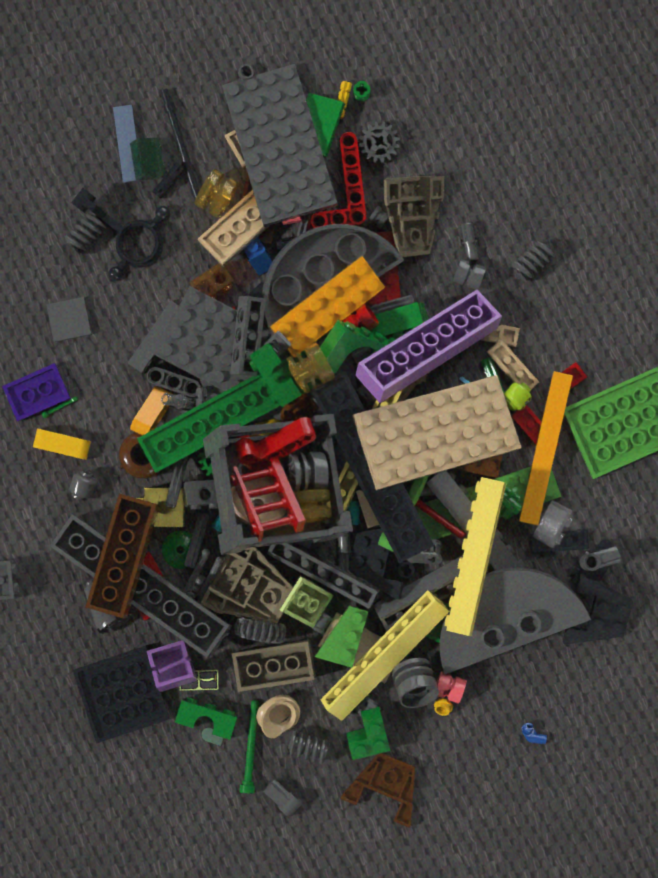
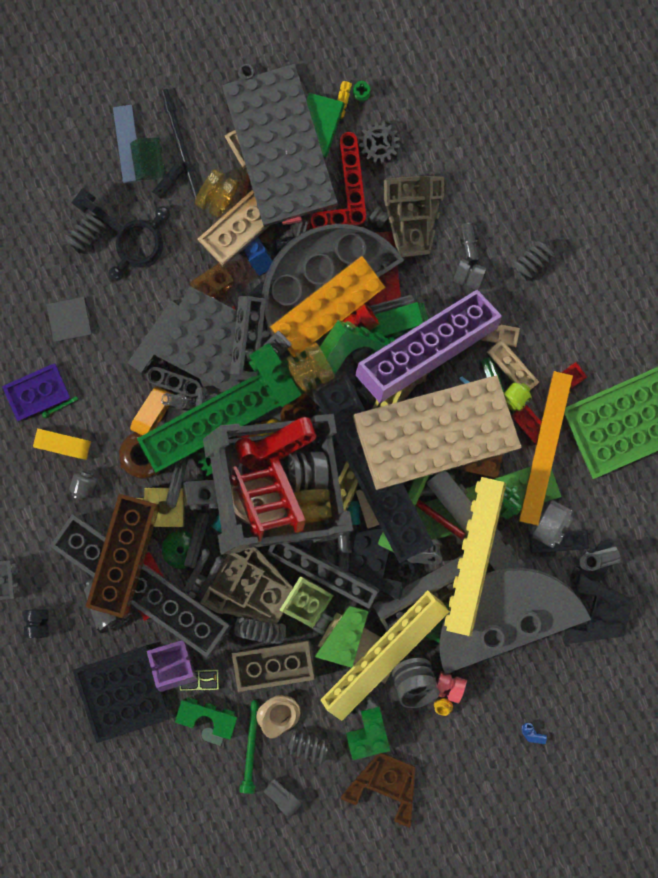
none -> black wheel [23,609,49,638]

